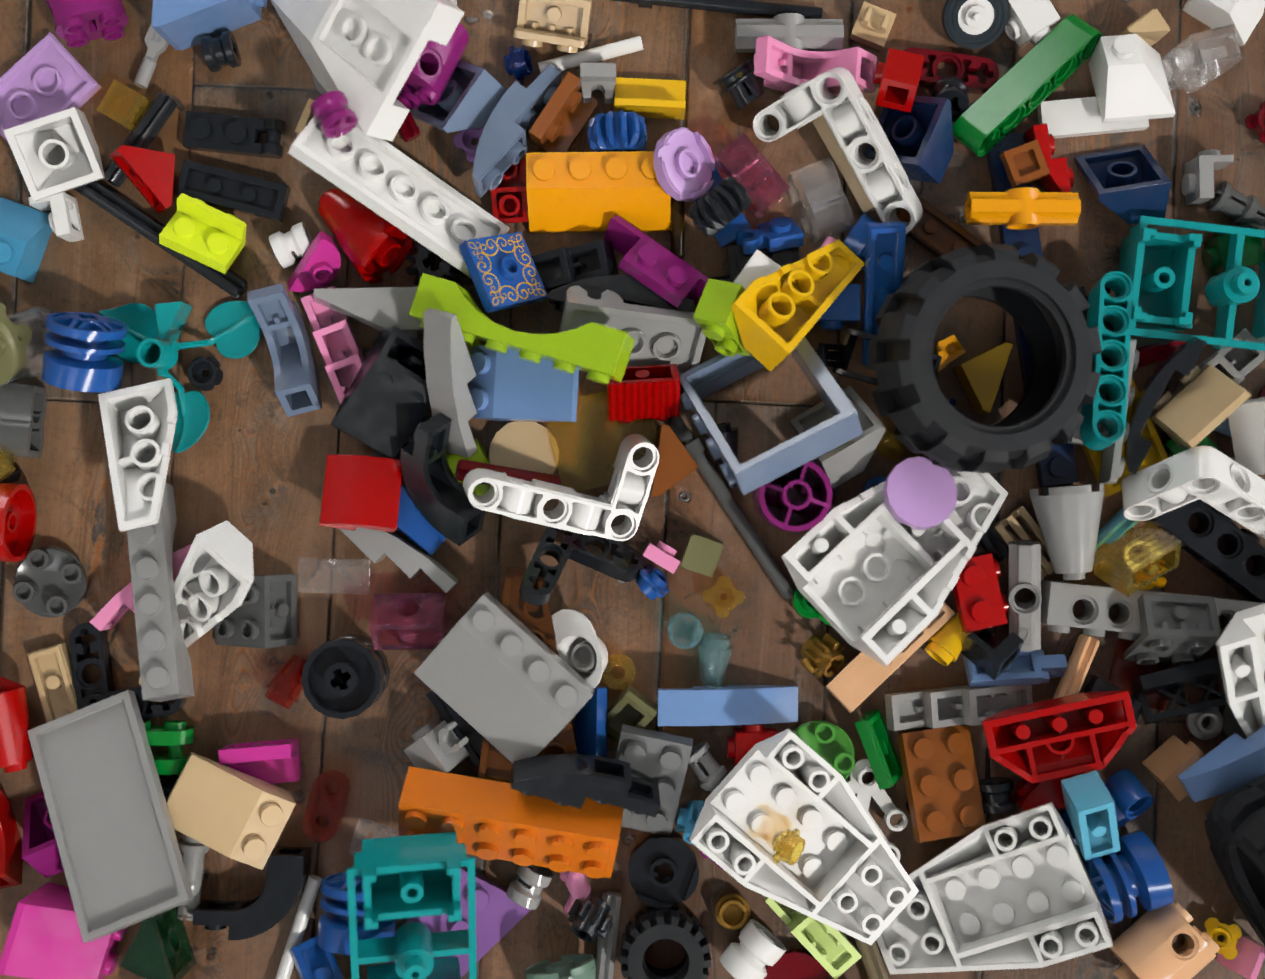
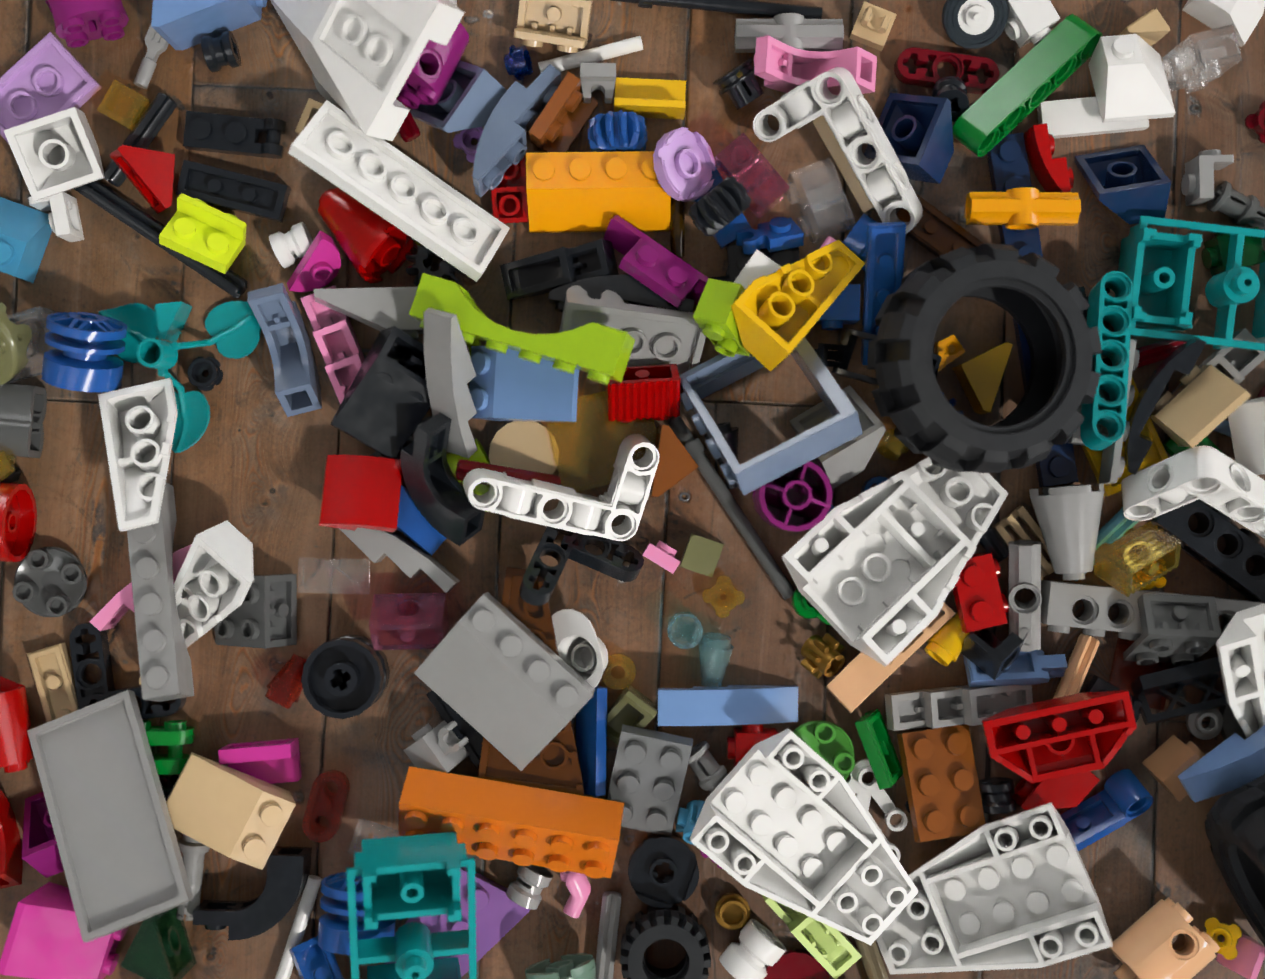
magenta wheel [311,90,358,138] -> none
blue plate [458,232,548,313] -> none
black slope [511,754,661,817] -> none
black gear [568,895,613,943] -> none
blue plate [636,564,669,600] -> none
clear yellow plate [773,828,805,865] -> none
red brick [873,48,925,113] -> none
lavender tile [883,456,958,530] -> none
dark orange plate [1000,139,1050,188] -> none
medium azure slope [1061,770,1121,861] -> none
blue wheel [1080,830,1174,924] -> none

